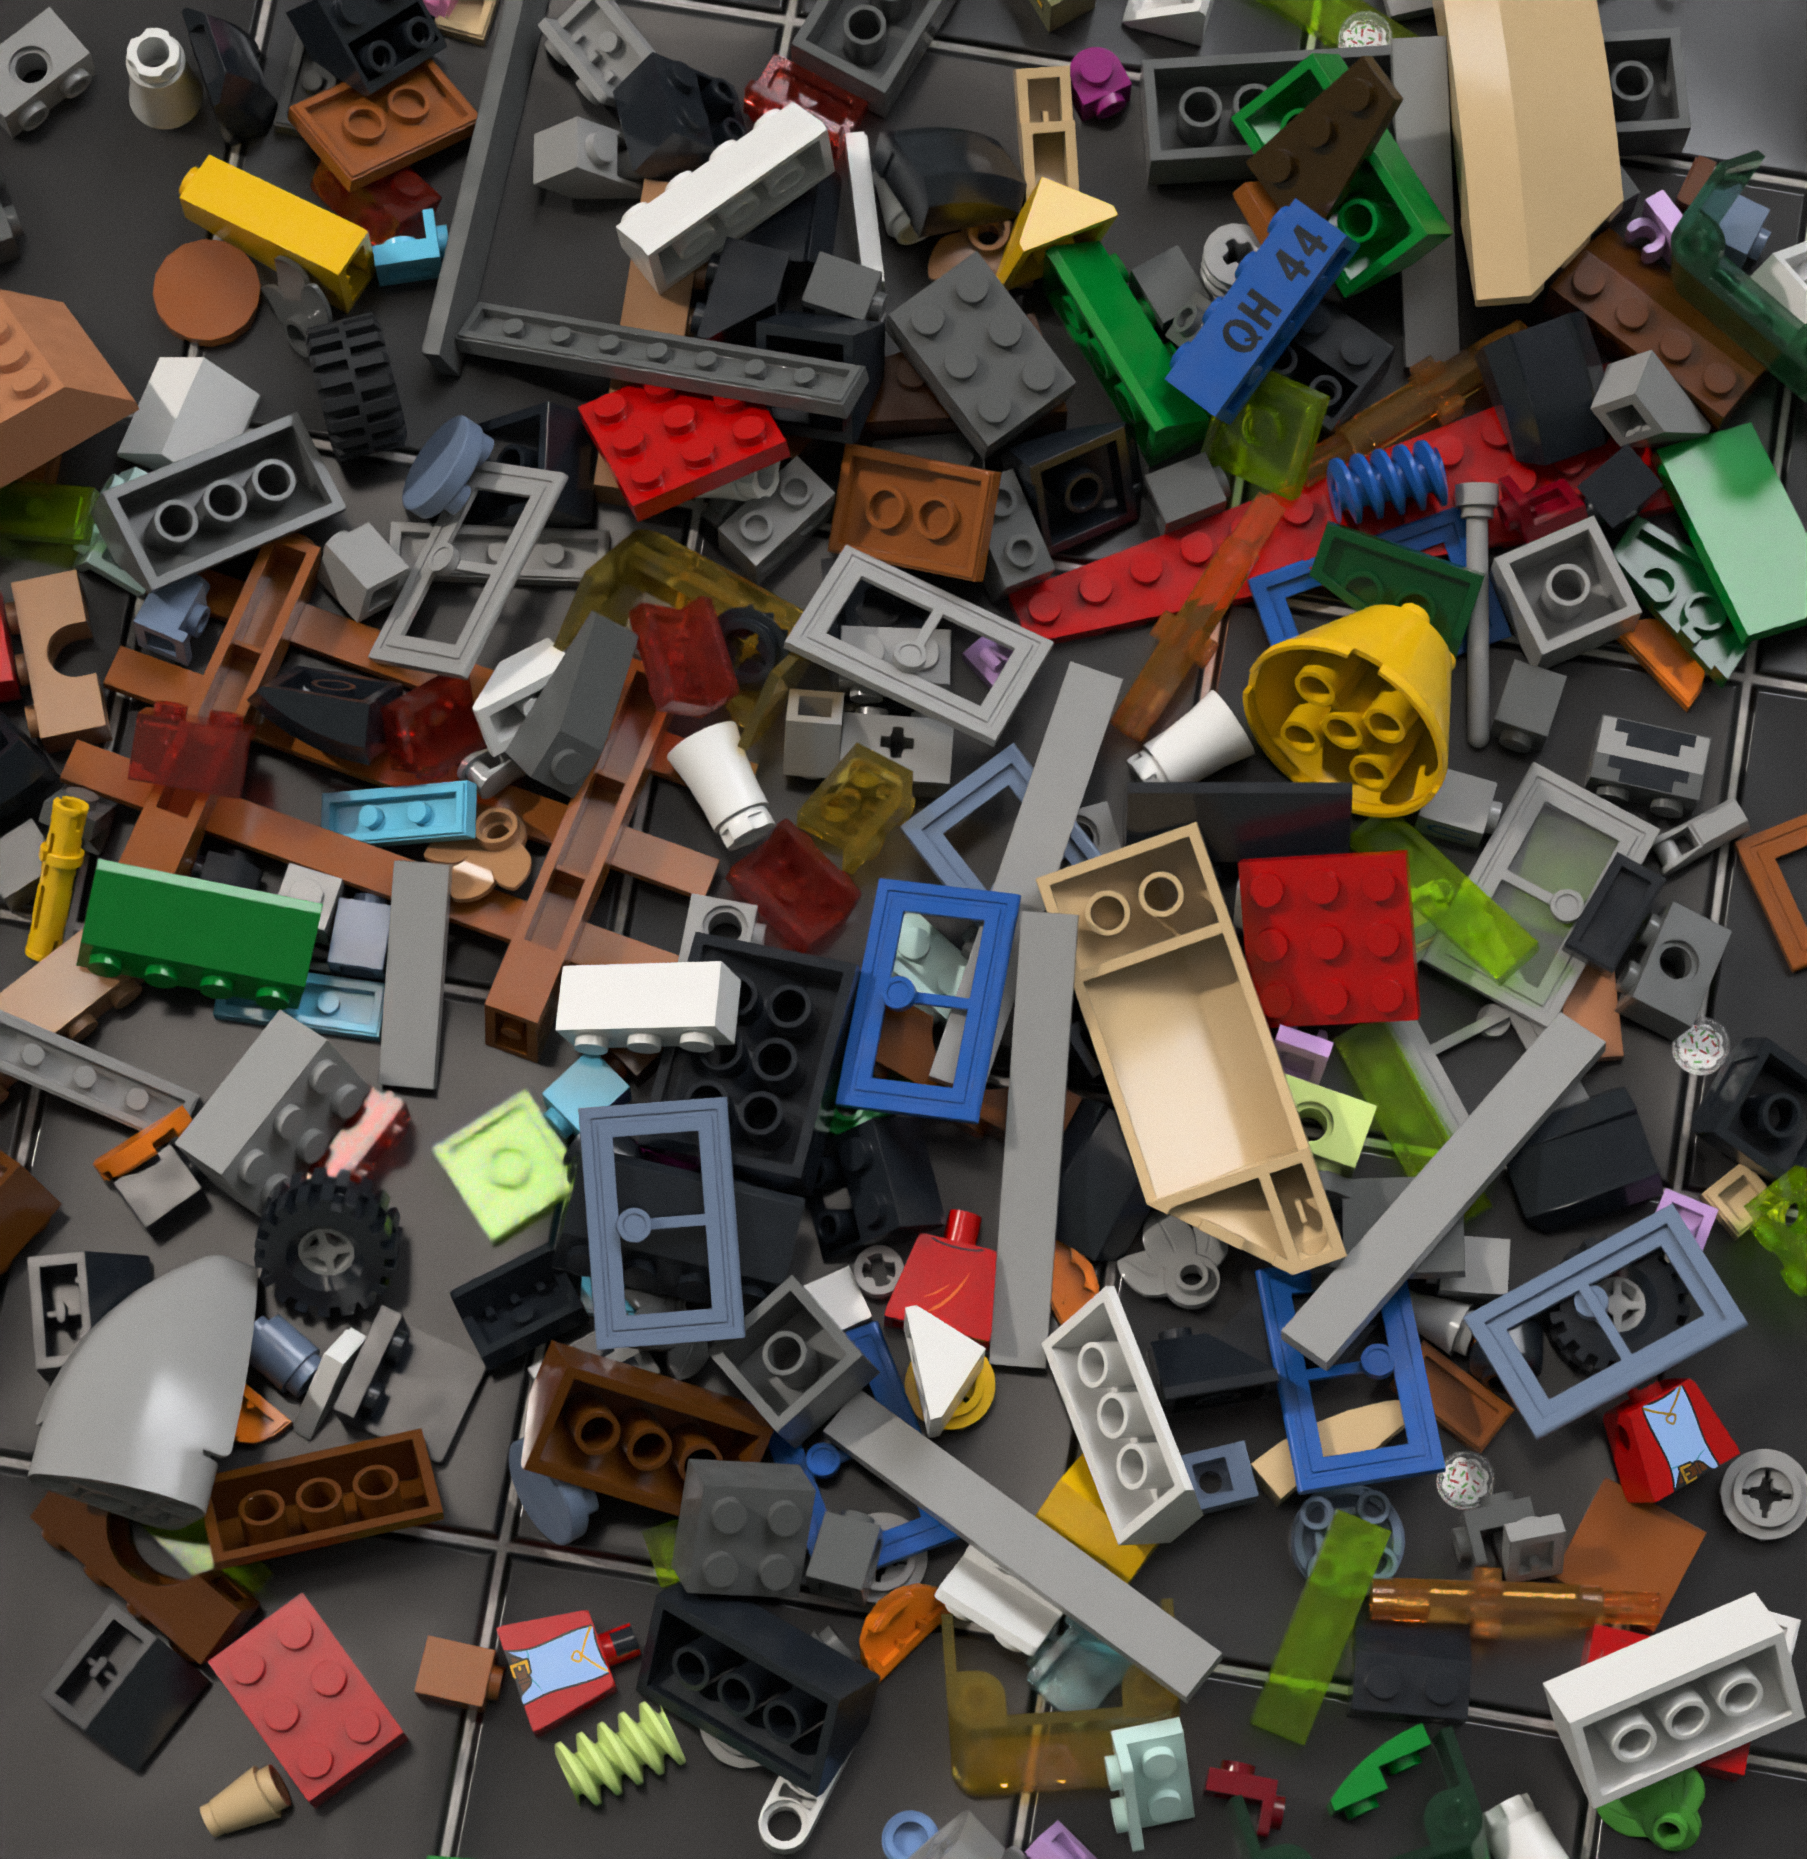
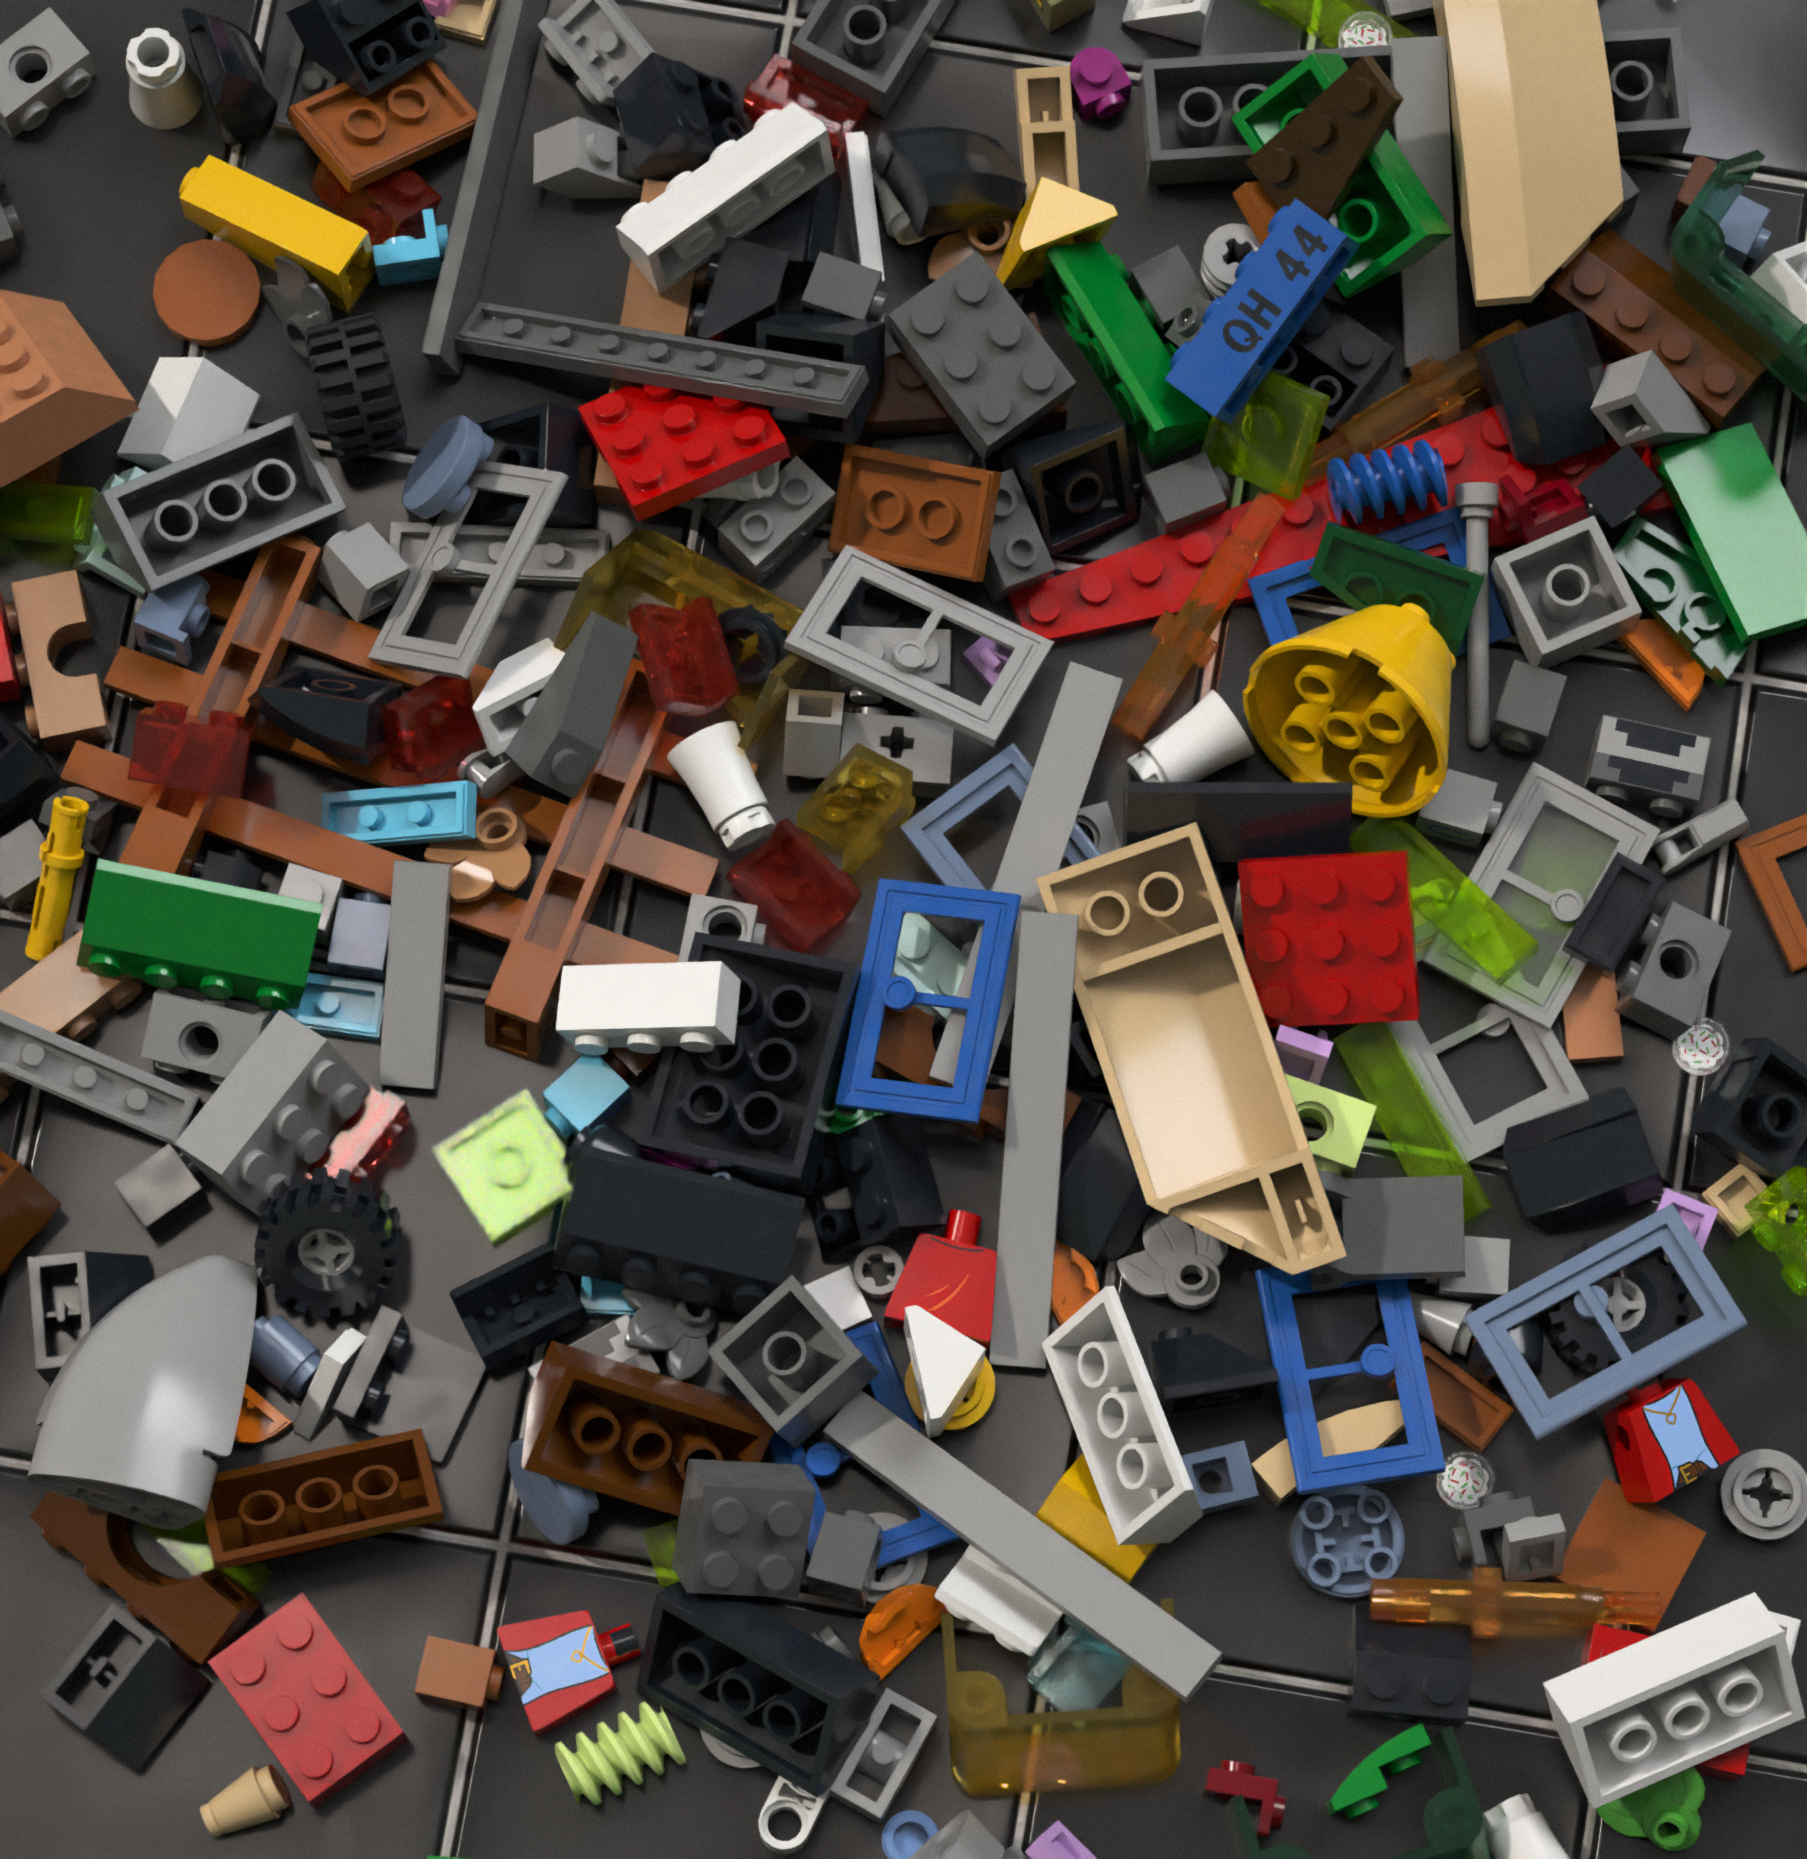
orange tile [92,1105,193,1181] -> none
sand blue door [578,1097,746,1350] -> none
light aqua bracket [1104,1717,1195,1852] -> none
clear neon green tile [1249,1508,1392,1745] -> none
light grey tile [1281,1012,1606,1371] -> none
lavender tile [1625,190,1694,267] -> none
none -> light grey brick [141,986,274,1085]
none -> light grey brick [830,1687,937,1825]

